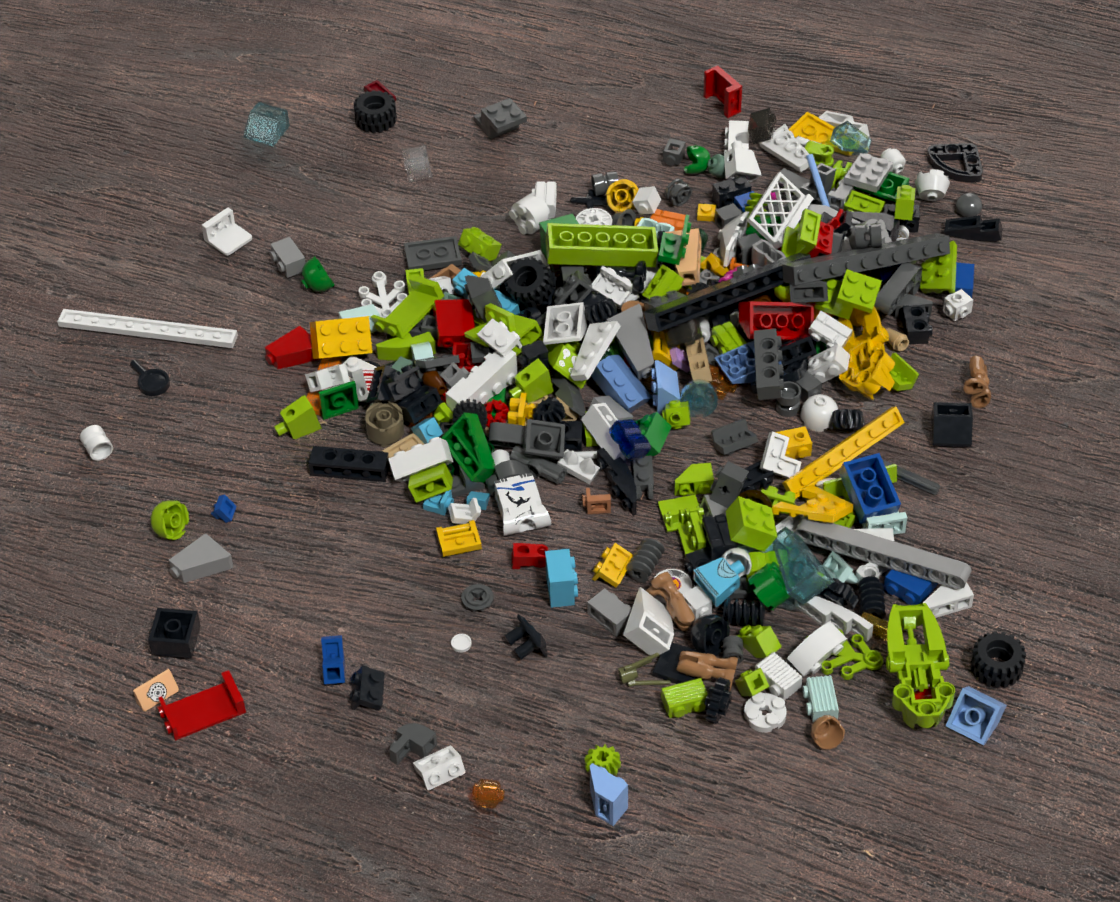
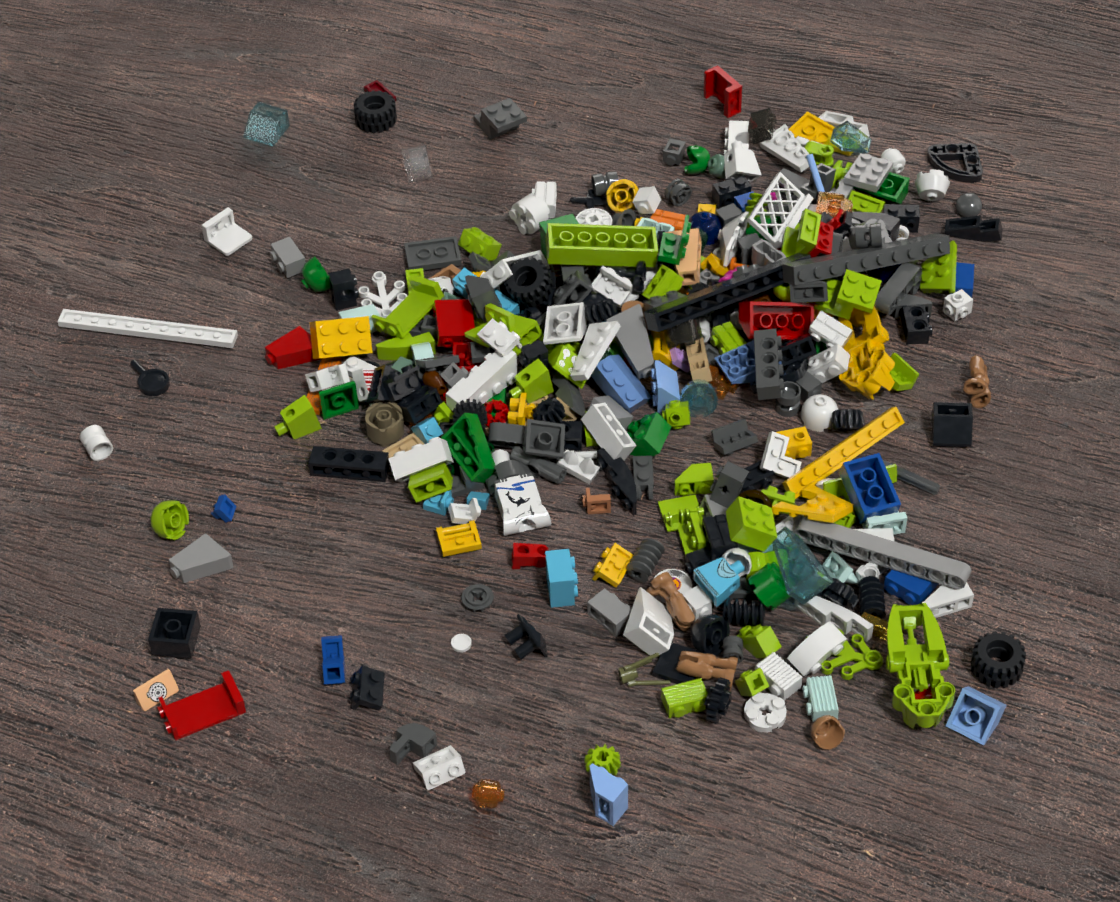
clear blue brick [609,419,651,459] -> none
tan cone [886,328,909,351] -> none
lime brick [894,185,915,220] -> none
none -> black brick [328,268,359,311]
none -> clear blue cylinder [688,211,722,246]
none -> clear orange tile [816,191,853,217]

